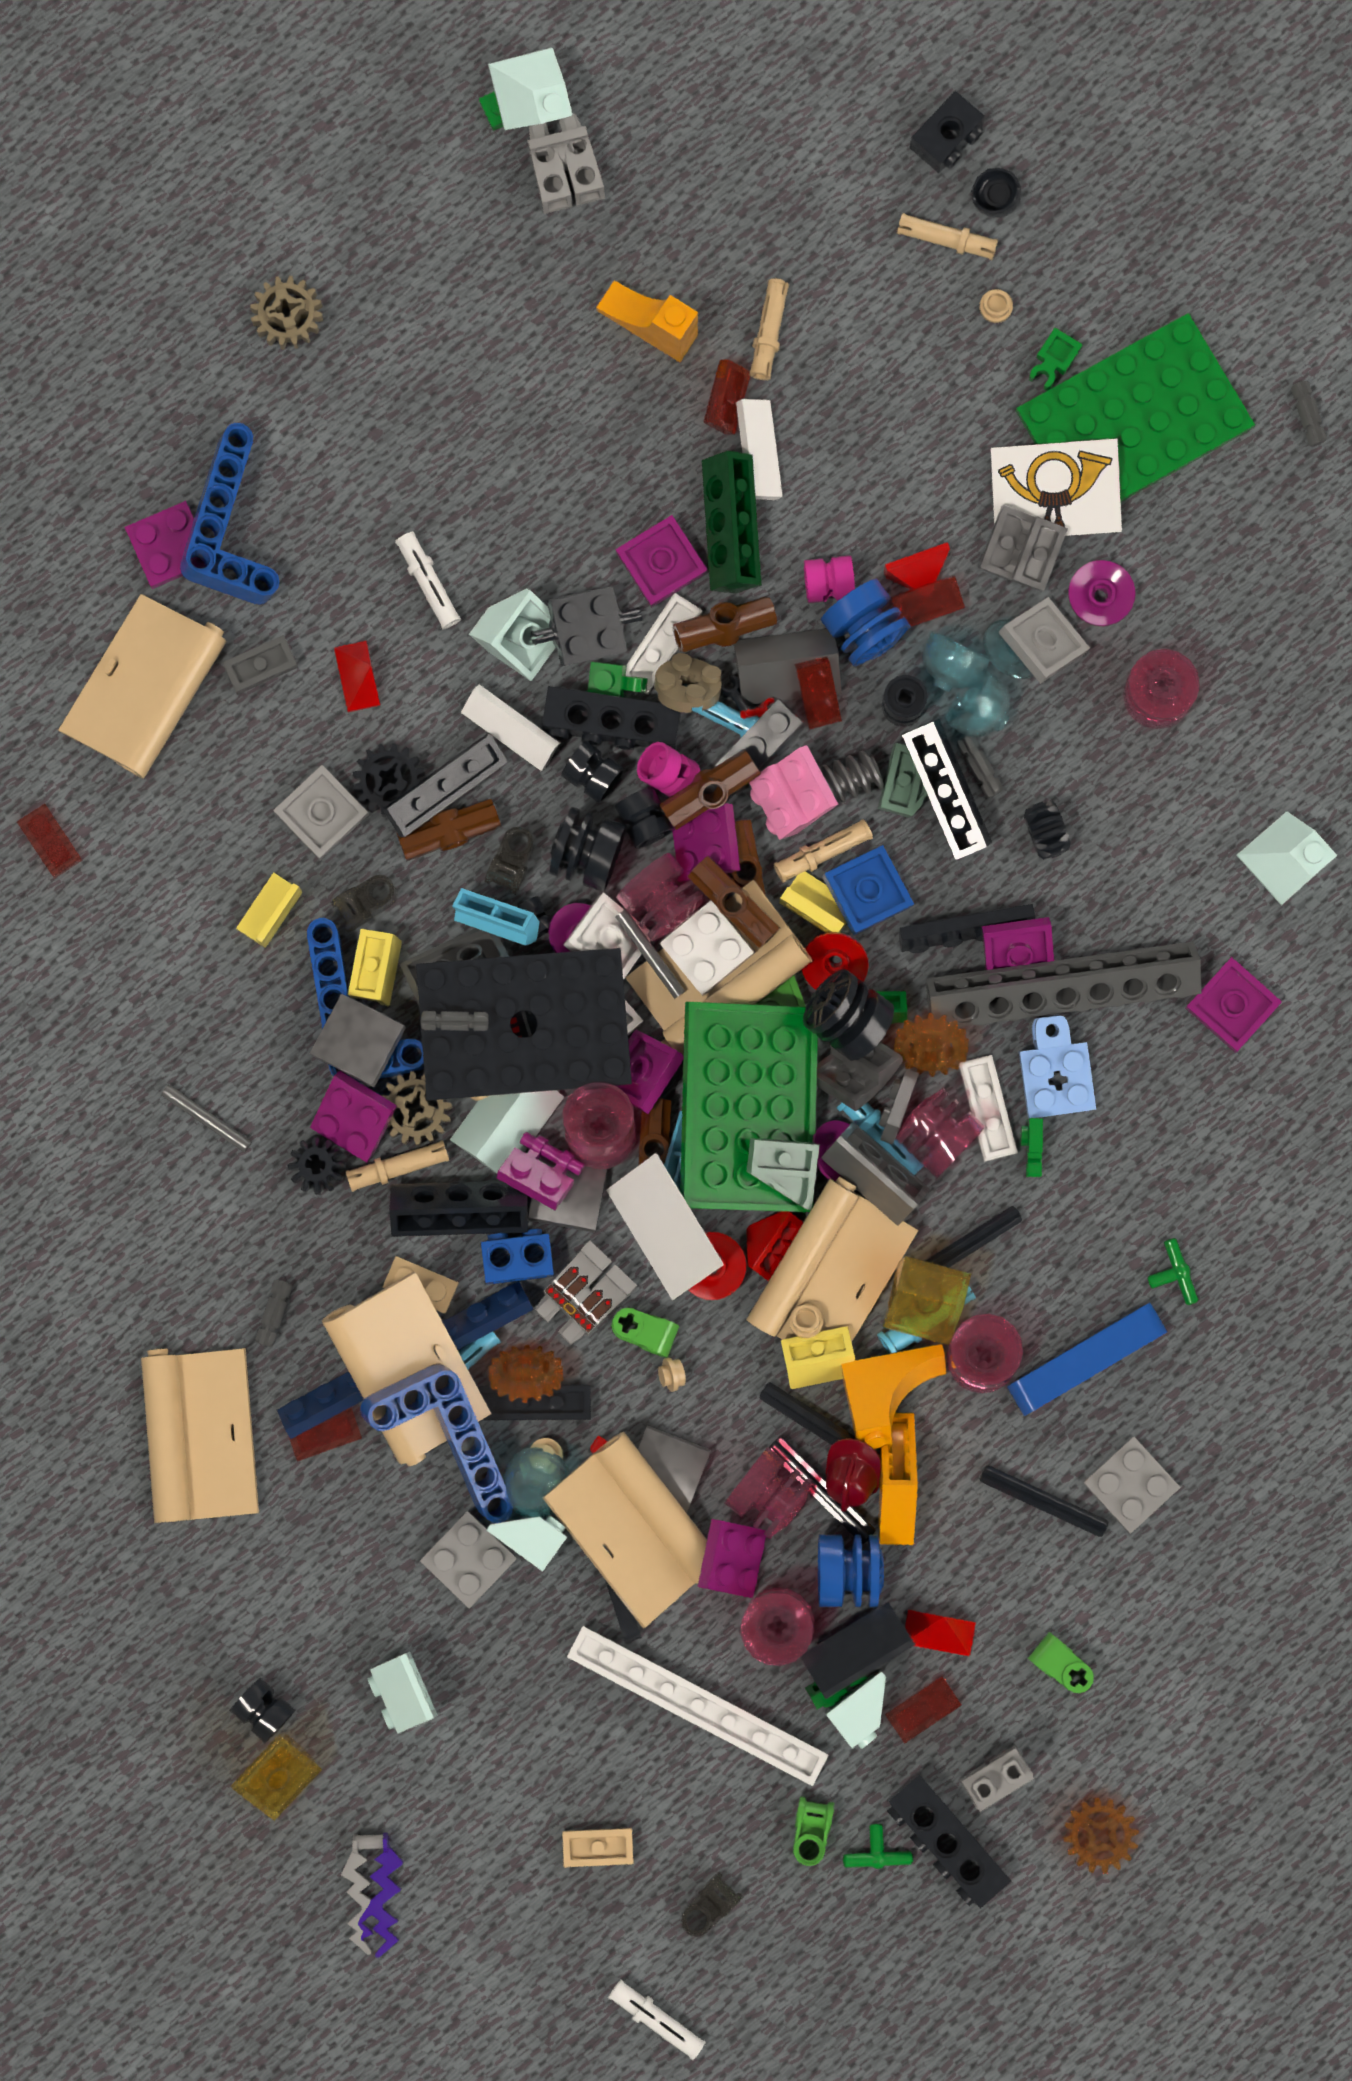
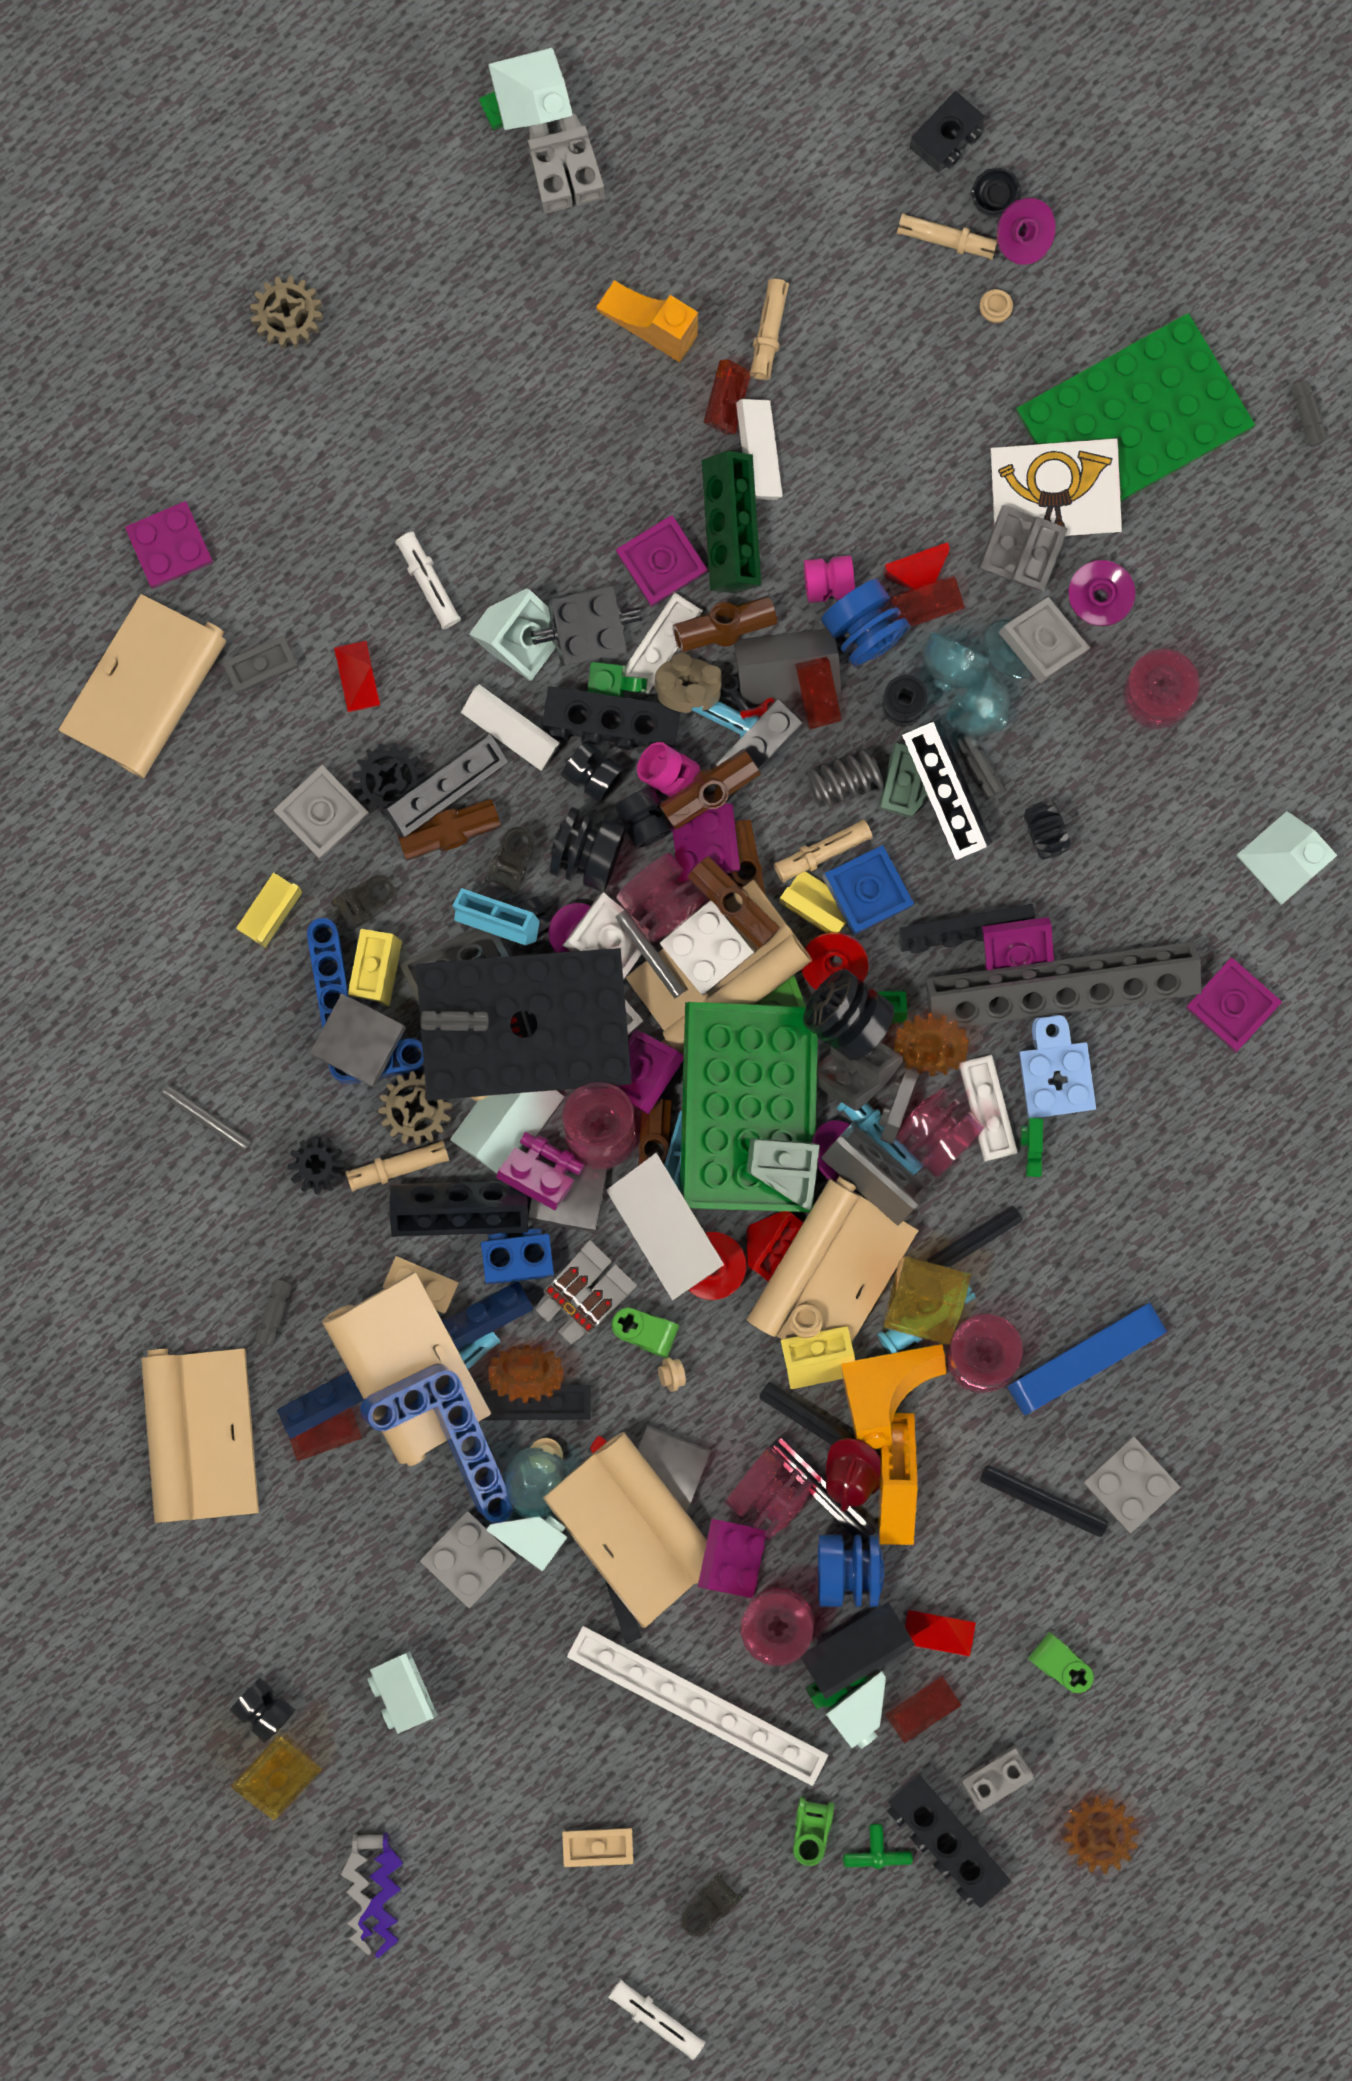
clear red plate [17,803,83,879] -> none
blue beam [180,423,280,605] -> none
magenta plate [310,1071,397,1163] -> none
bright pink plate [749,745,838,840] -> none
green plate [1029,327,1083,391] -> none
green piece [1147,1238,1199,1305] -> none
none -> magenta dish [997,198,1056,265]

